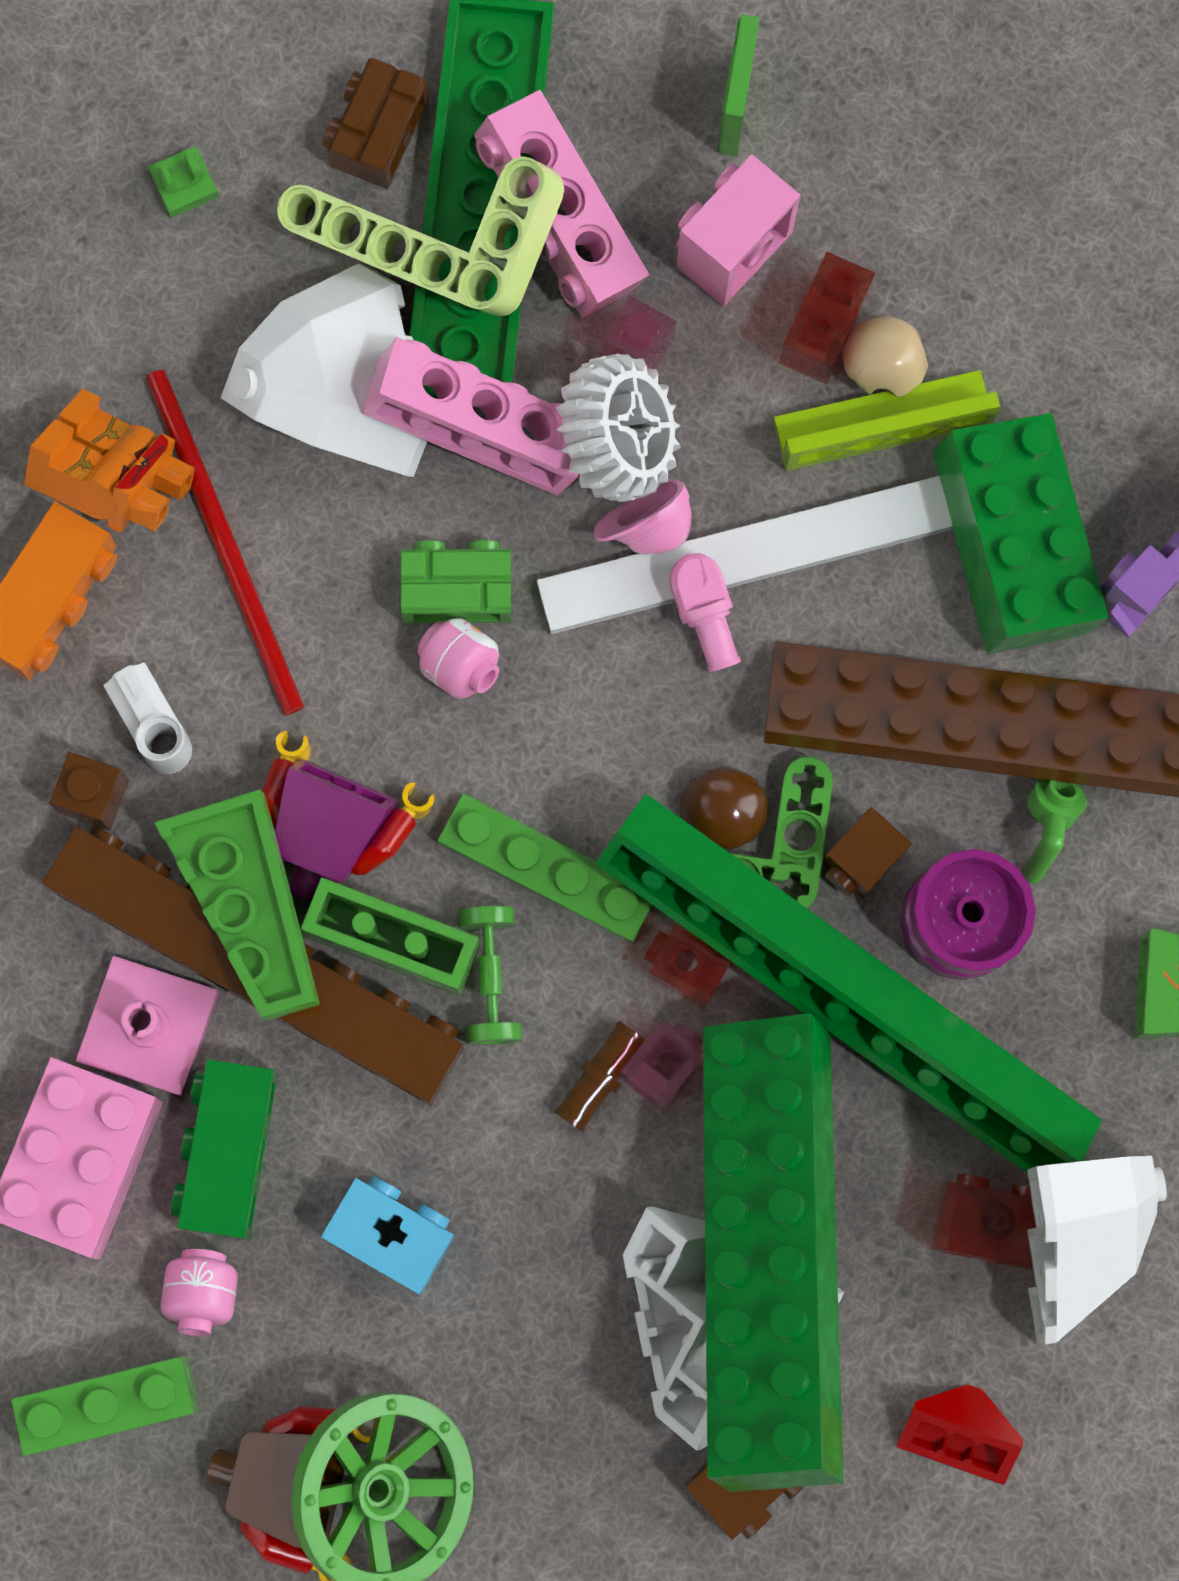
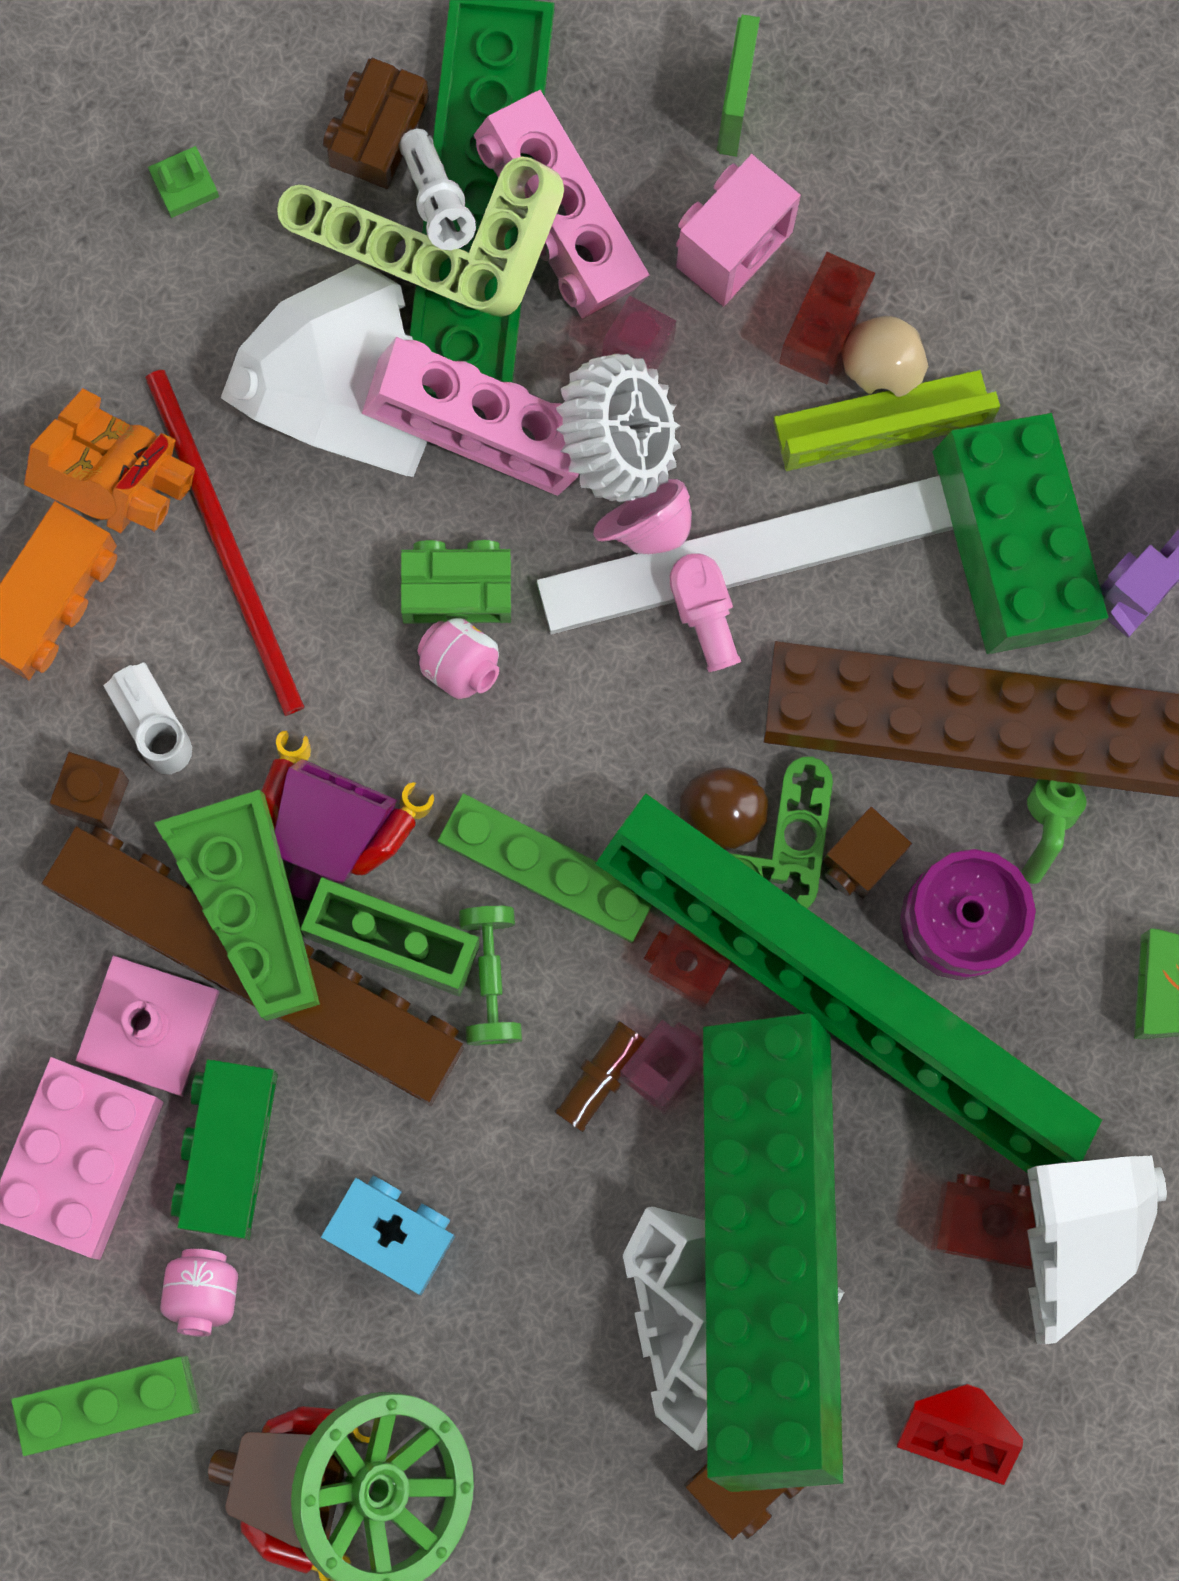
none -> white pin [399,129,476,250]

